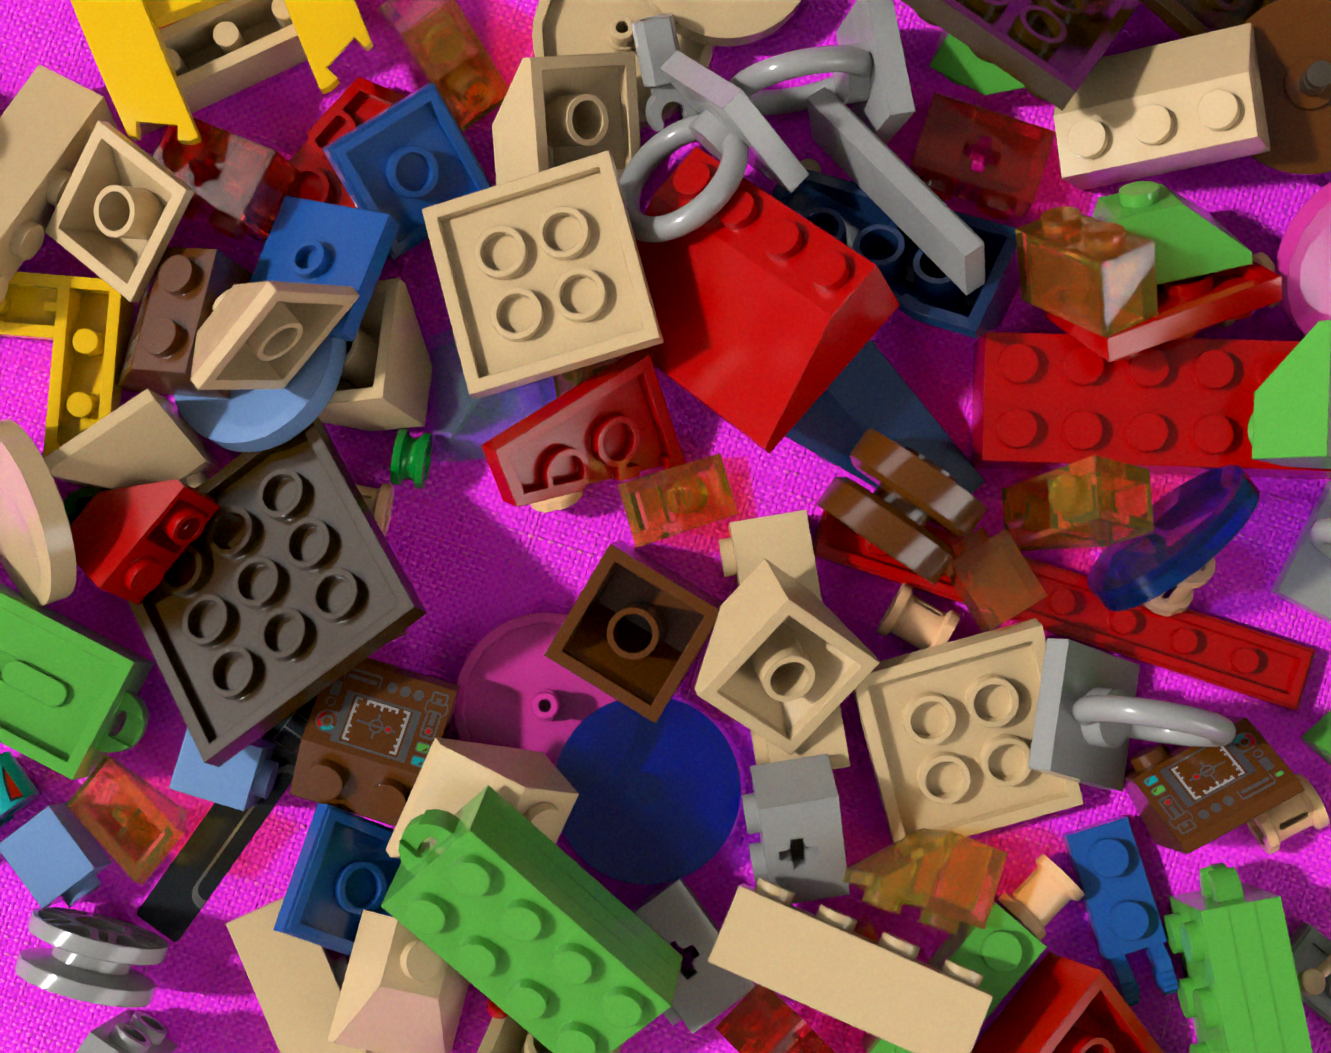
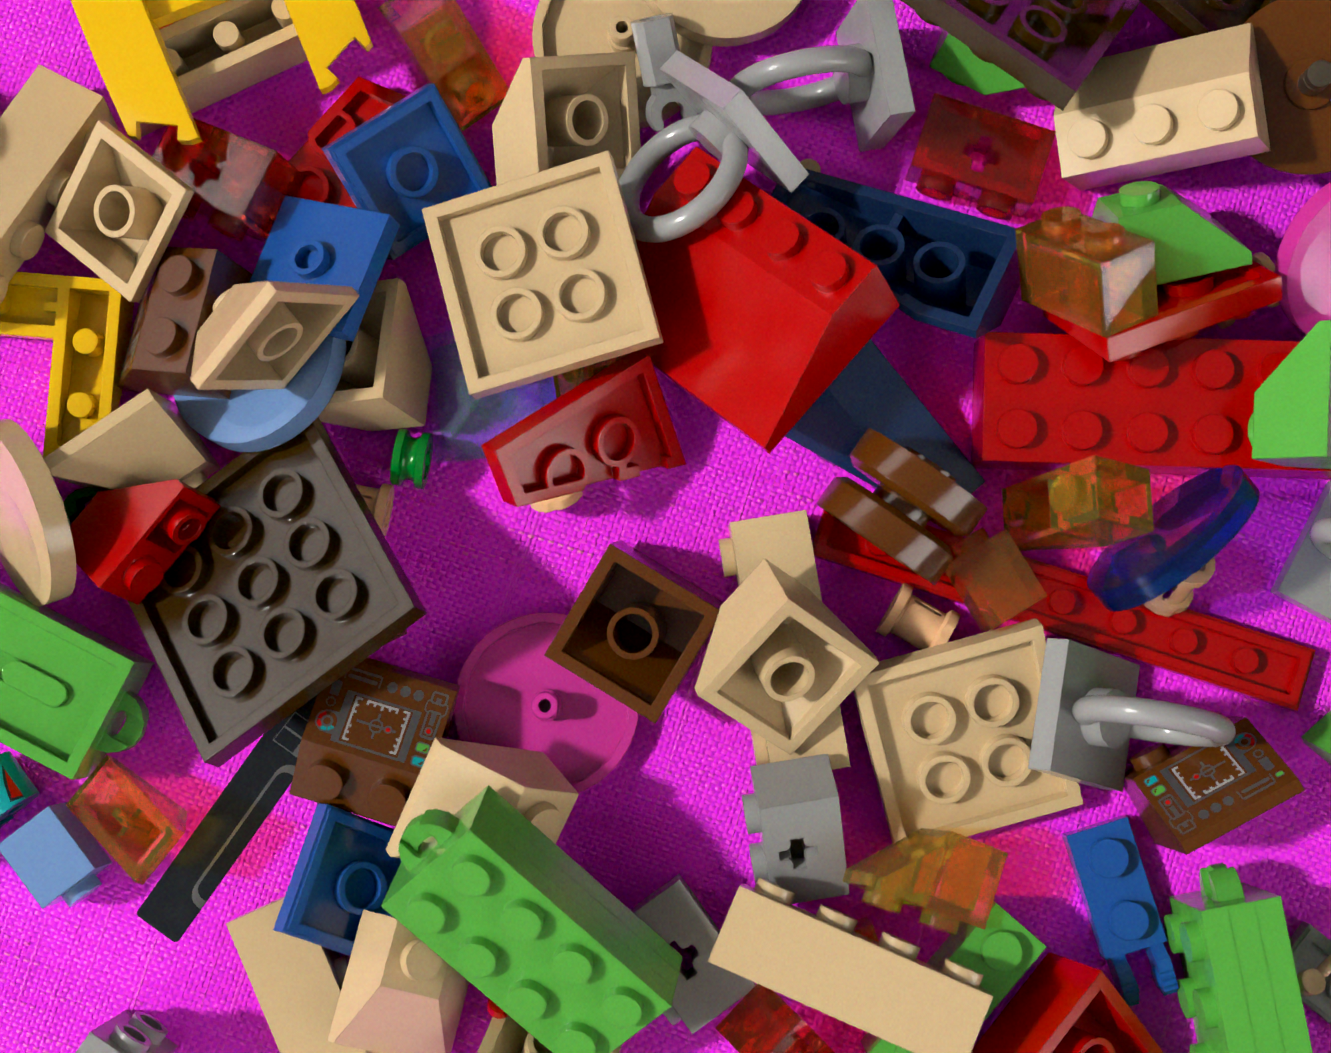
wheel [15,907,169,1008] -> none
medium blue brick [169,727,279,811] -> none
clear blue piece [555,699,741,885] -> none
slope [618,453,738,547] -> none
light grey tile [807,87,985,296] -> none
light nougat bush [997,854,1085,941] -> none
light nougat bush [1246,773,1329,855] -> none

